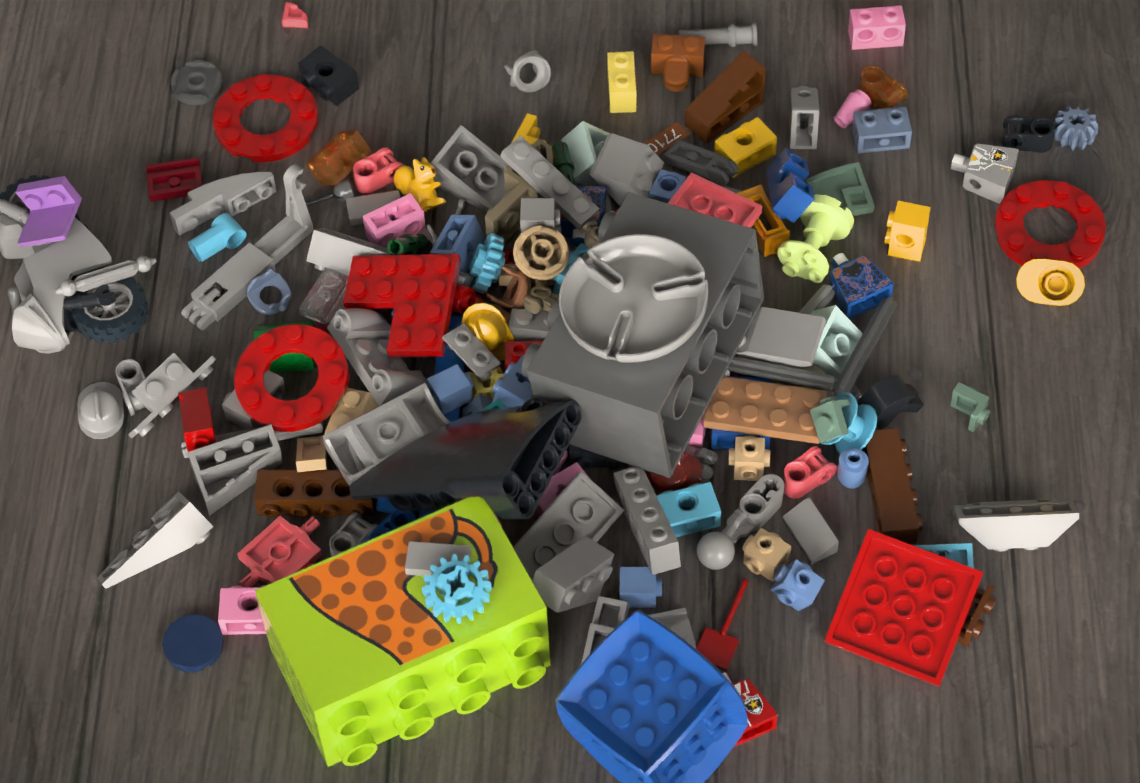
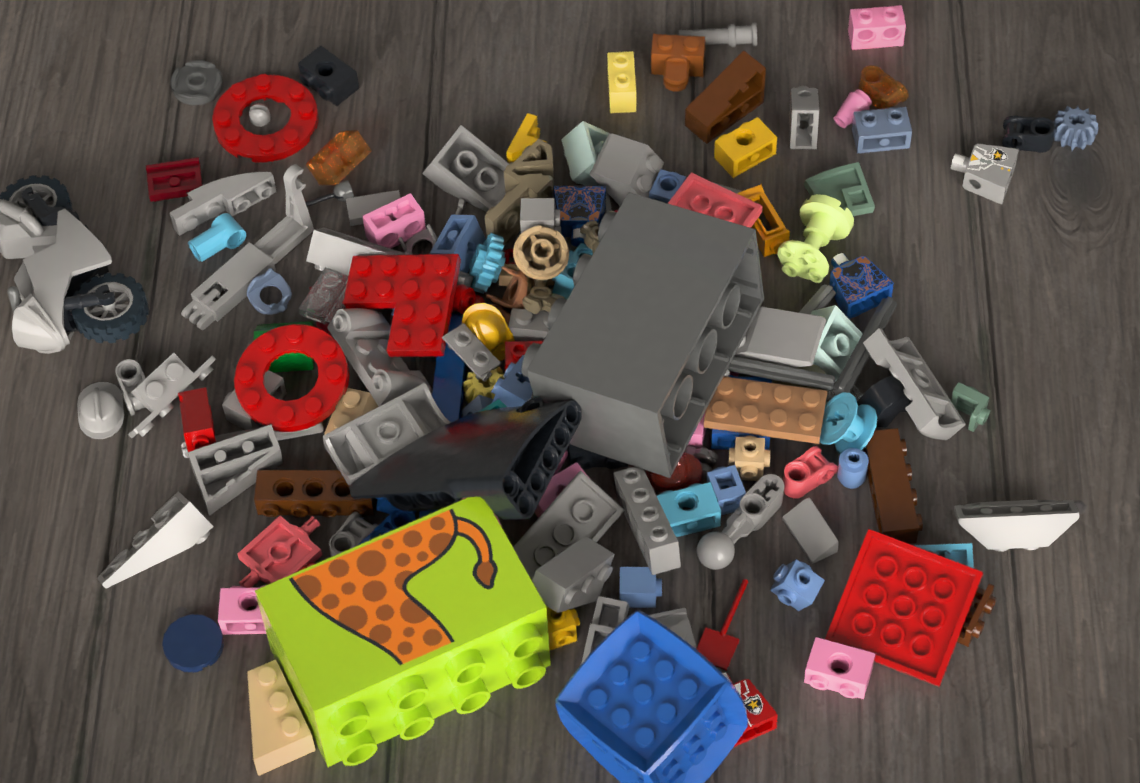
medium lavender bracket [16,176,82,247] -> none
light grey wheel [54,256,157,296] -> none
coral tile [282,2,308,28] -> none
tan tile [296,436,327,472] -> none
coral piece [353,148,404,195] -> none
dark green pin [387,234,428,255] -> none
yellow animal [394,157,446,211] -> none
light grey tile [405,541,472,576] -> none
medium azure gear [422,554,492,624] -> none
medium blue brick [427,364,474,415] -> none
light grey plate [500,136,600,230] -> none
light grey piece [504,50,551,93] -> none
dark green pin [552,142,577,186] -> none
light grey piece [559,234,709,363] -> none
dark orange sticker [643,122,690,155] -> none
dark grey hinge [663,140,739,186] -> none
tan brick [742,528,791,582] -> none
blue arch [766,148,815,223] -> none
sand green bracket [810,396,850,443] -> none
yellow brick [885,201,931,262] -> none
red plate [994,180,1106,268] -> none
yellow piece [1016,259,1085,306] -> none
none -> tan wedge [248,659,315,776]
none -> light grey hinge [249,103,271,127]
none -> yellow brick [546,606,580,650]
none -> medium blue brick [707,465,746,515]
none -> bright pink brick [804,637,875,699]
none -> light grey piece [863,328,966,440]

